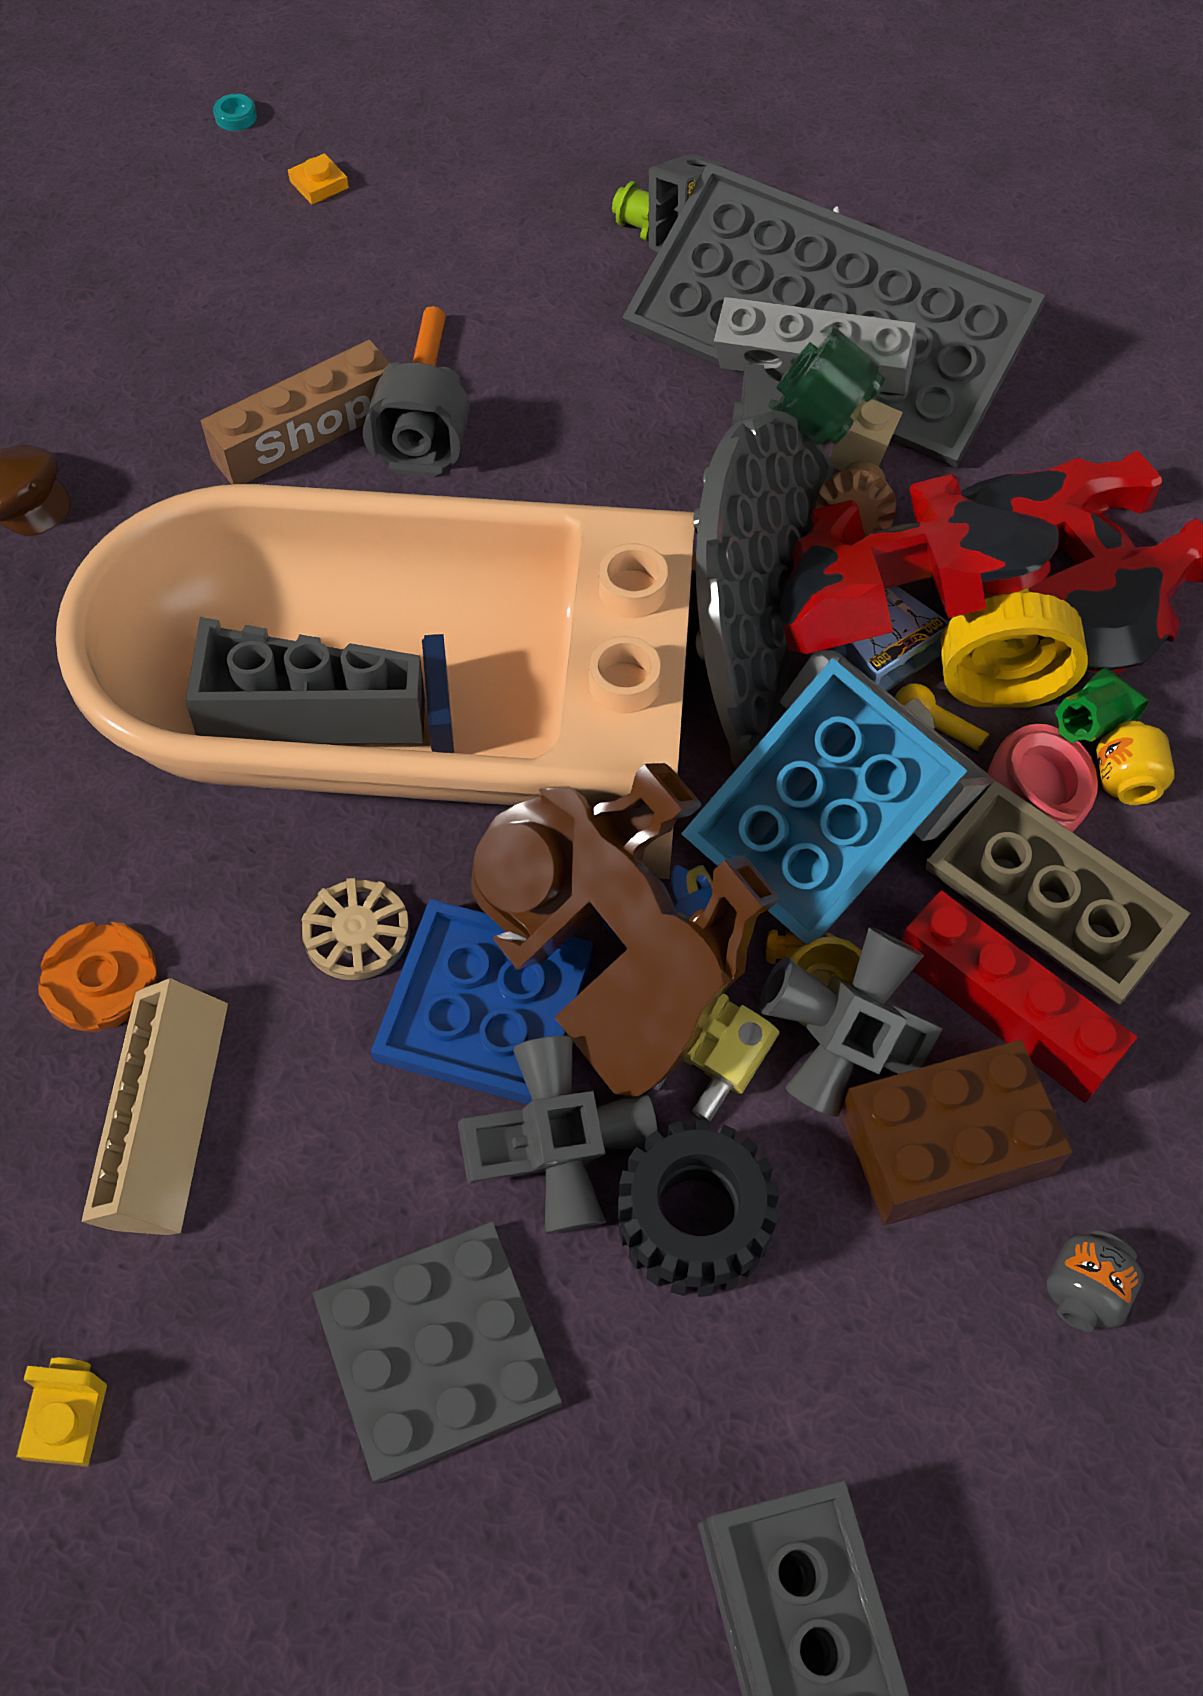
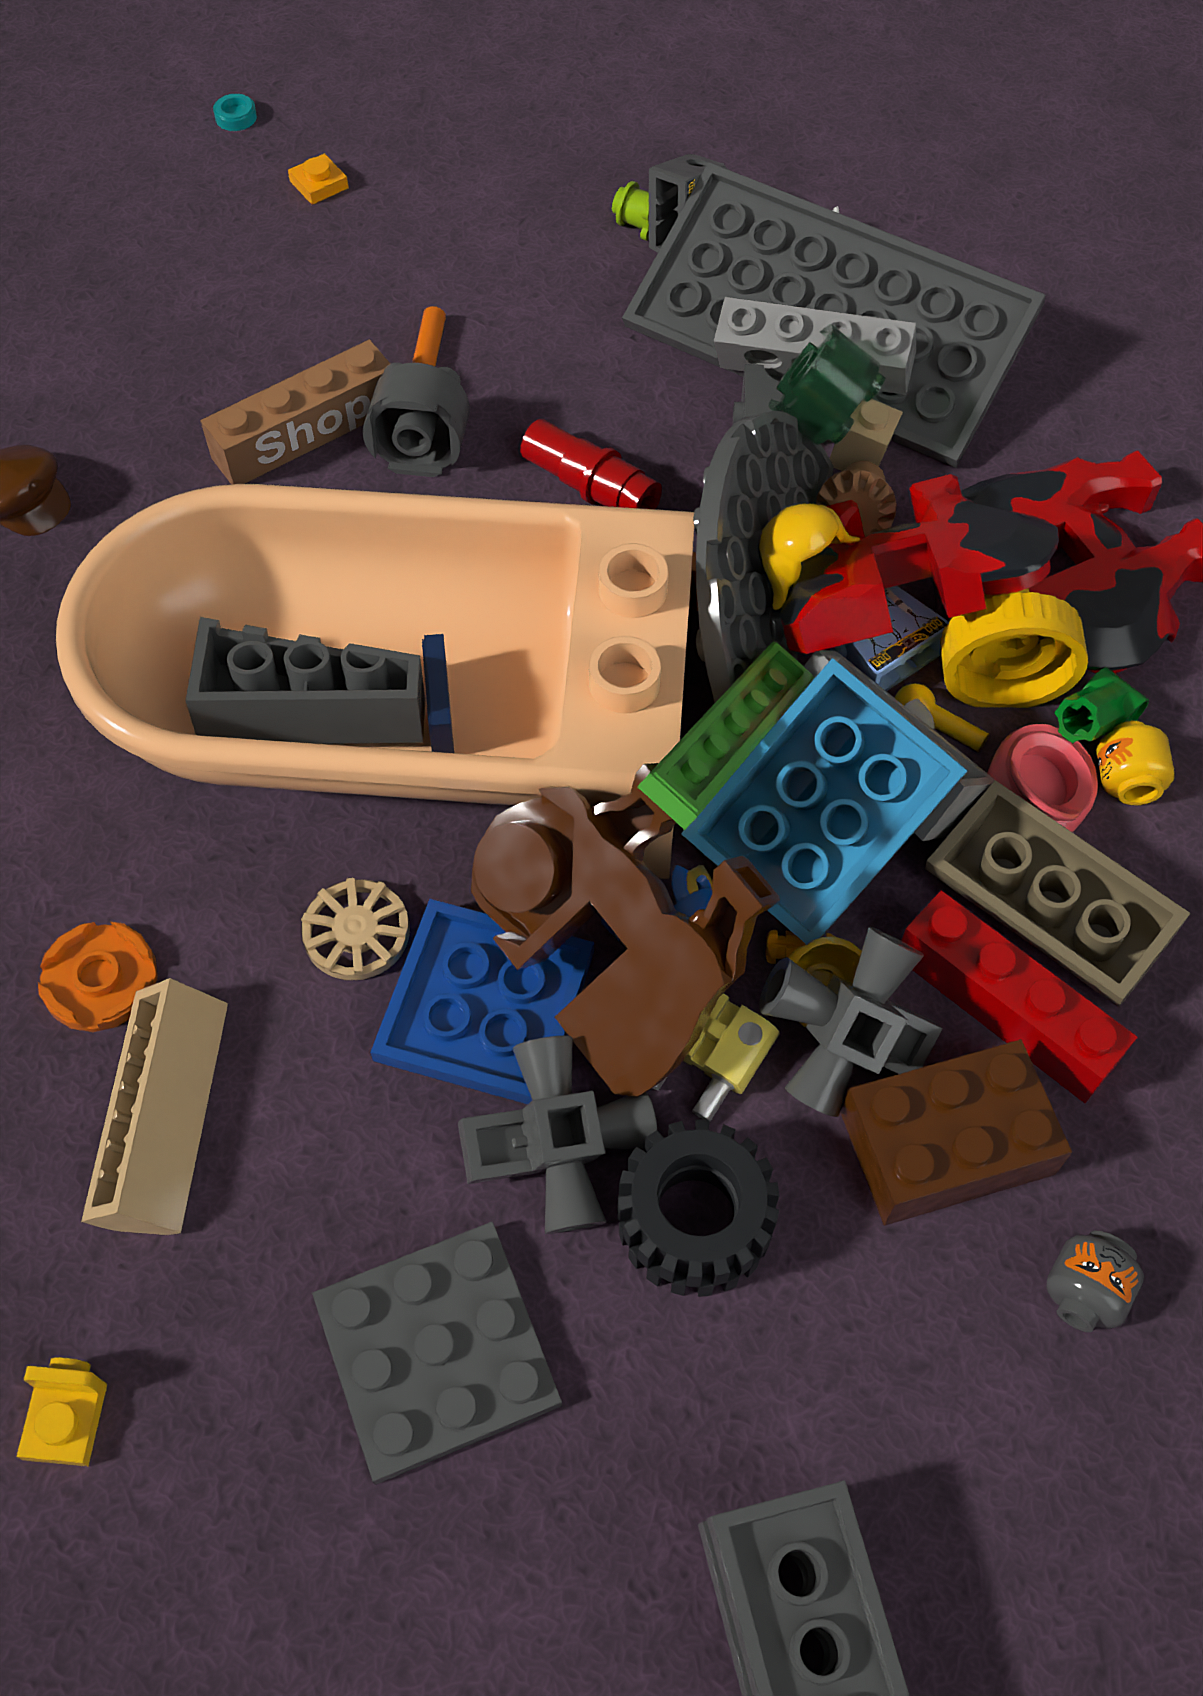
none -> red piece [520,419,662,510]
none -> bright green tile [638,641,814,830]
none -> yellow hair [759,503,860,610]

